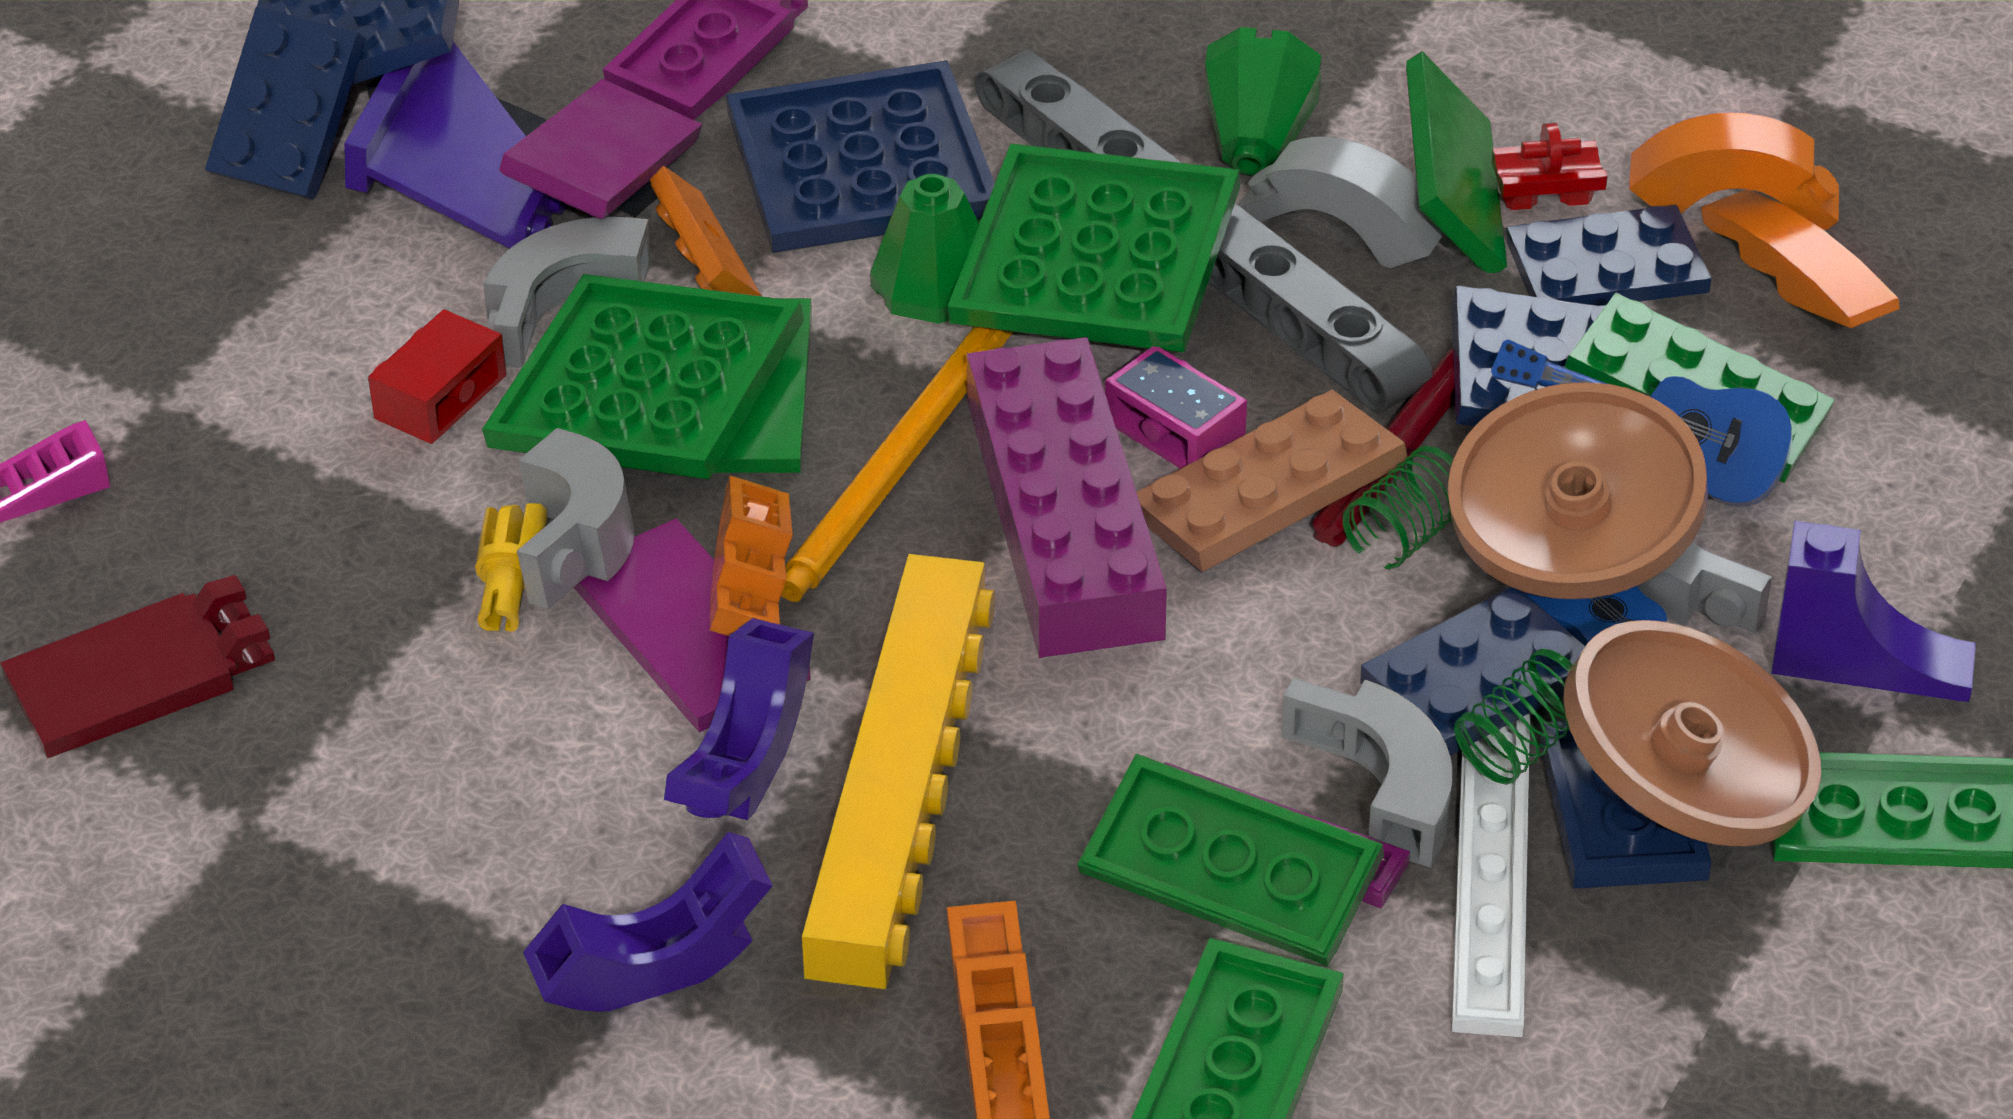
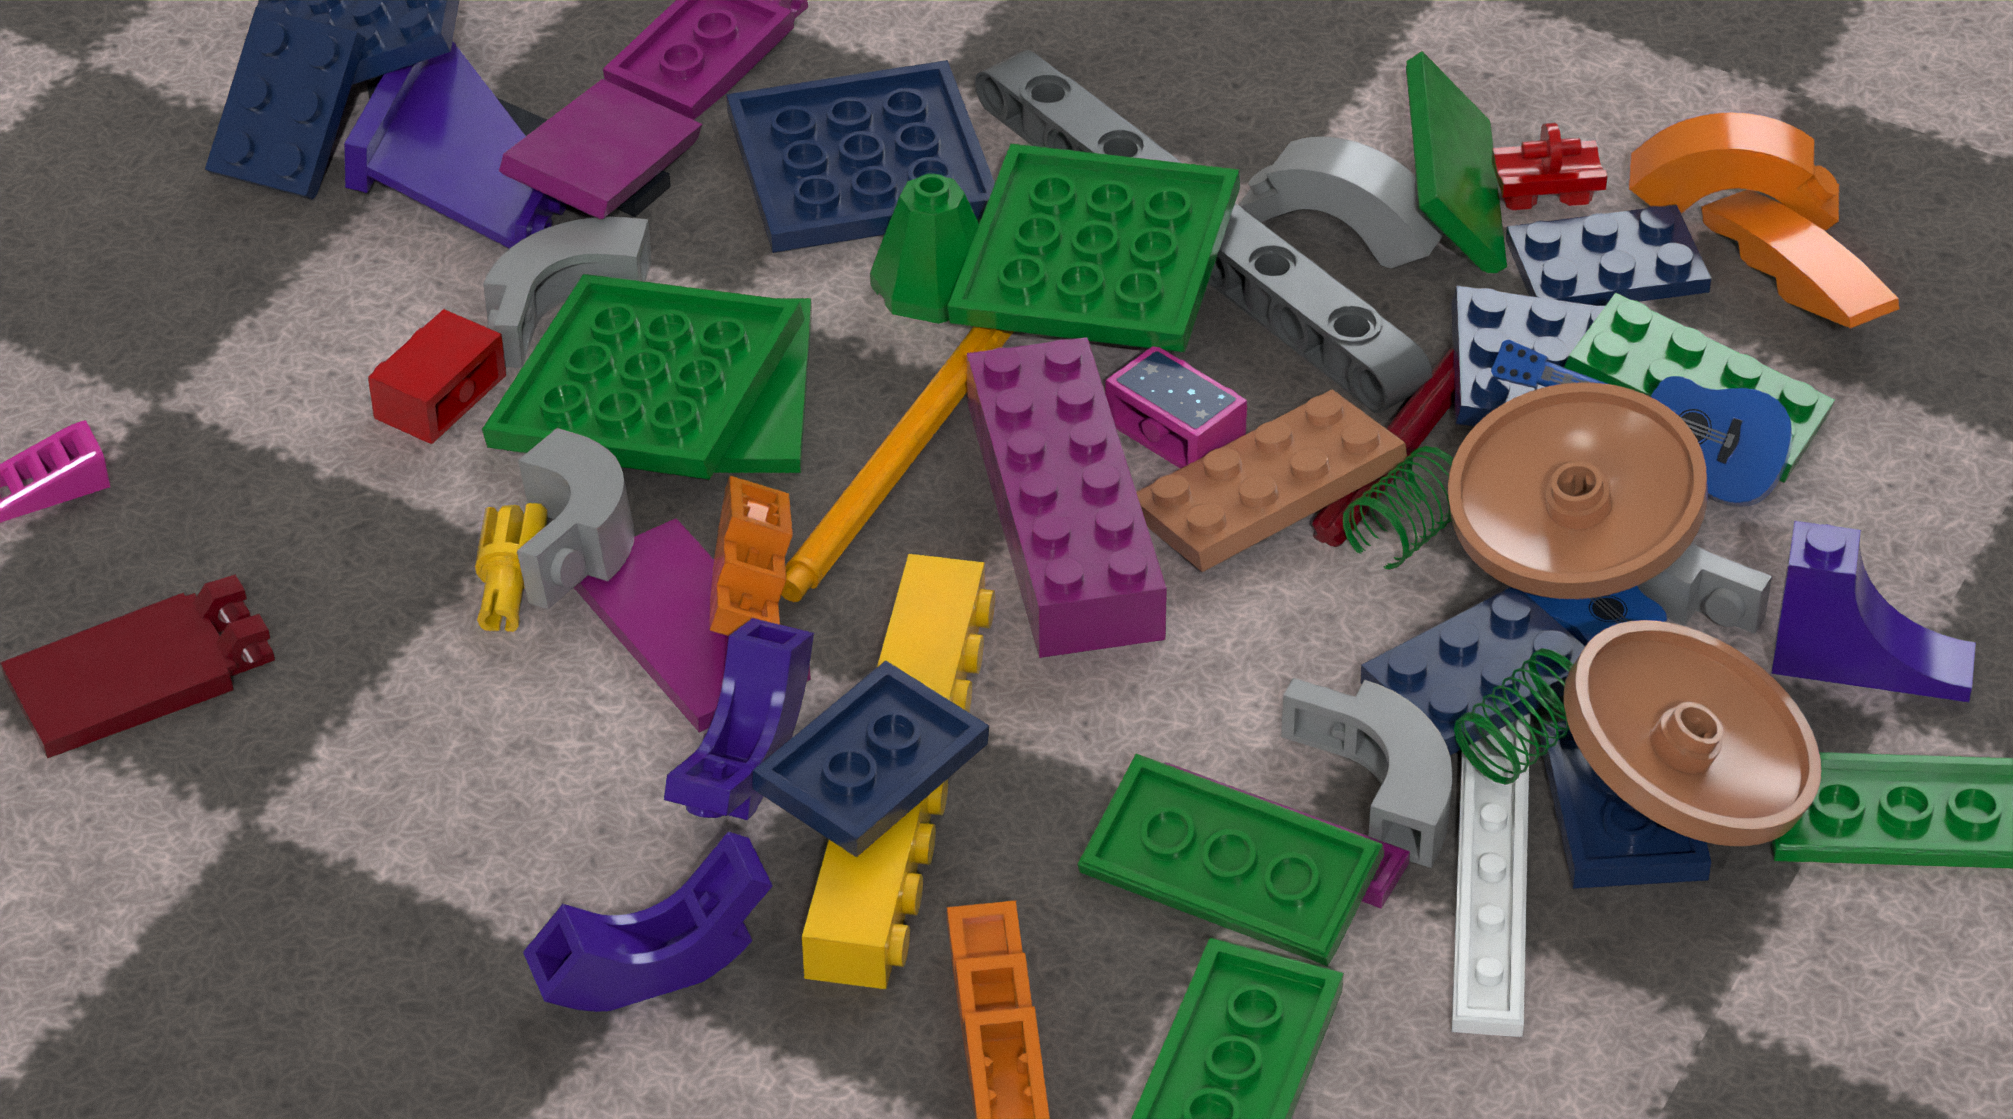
orange tile [650,166,761,296] -> none
green cone [1205,27,1322,175] -> none
none -> dark blue plate [752,660,989,857]

